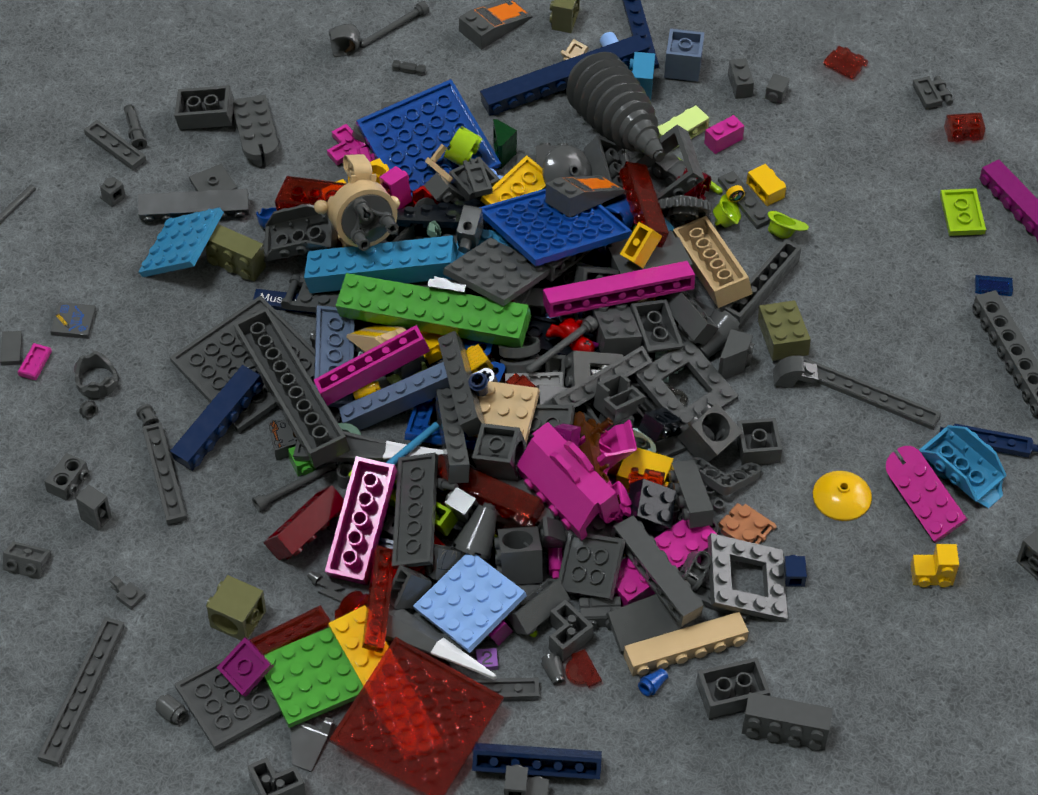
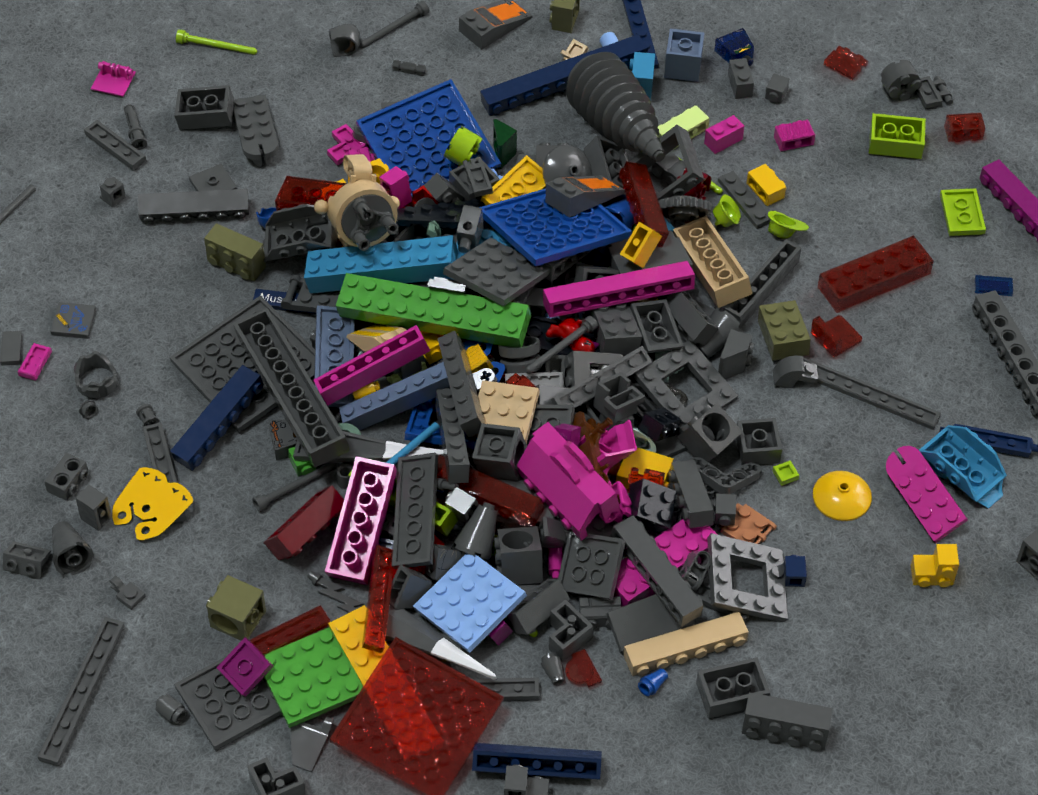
dark azure plate [138,207,224,277] -> none
clear red piece [335,591,369,620] -> none
tan piece [425,144,453,182] -> none
dark blue cone [468,372,488,397] -> none
medium lavender tile [476,648,498,670] -> none
tile [726,185,745,202] -> none
none -> dark grey cone [52,521,94,575]
none -> dark pink hinge [91,61,136,97]
none -> yellow piece [112,467,193,540]
none -> lime piece [176,29,257,55]
none -> clear blue torso [714,28,754,67]
none -> dark grey brick [715,493,736,526]
none -> lime plate [772,460,799,486]
none -> dark pink brick [774,120,815,152]
none -> clear red bracket [811,315,862,357]
none -> clear red brick [817,235,934,313]
none -> lime brick [868,113,926,159]
none -> dark grey brick [881,60,922,101]

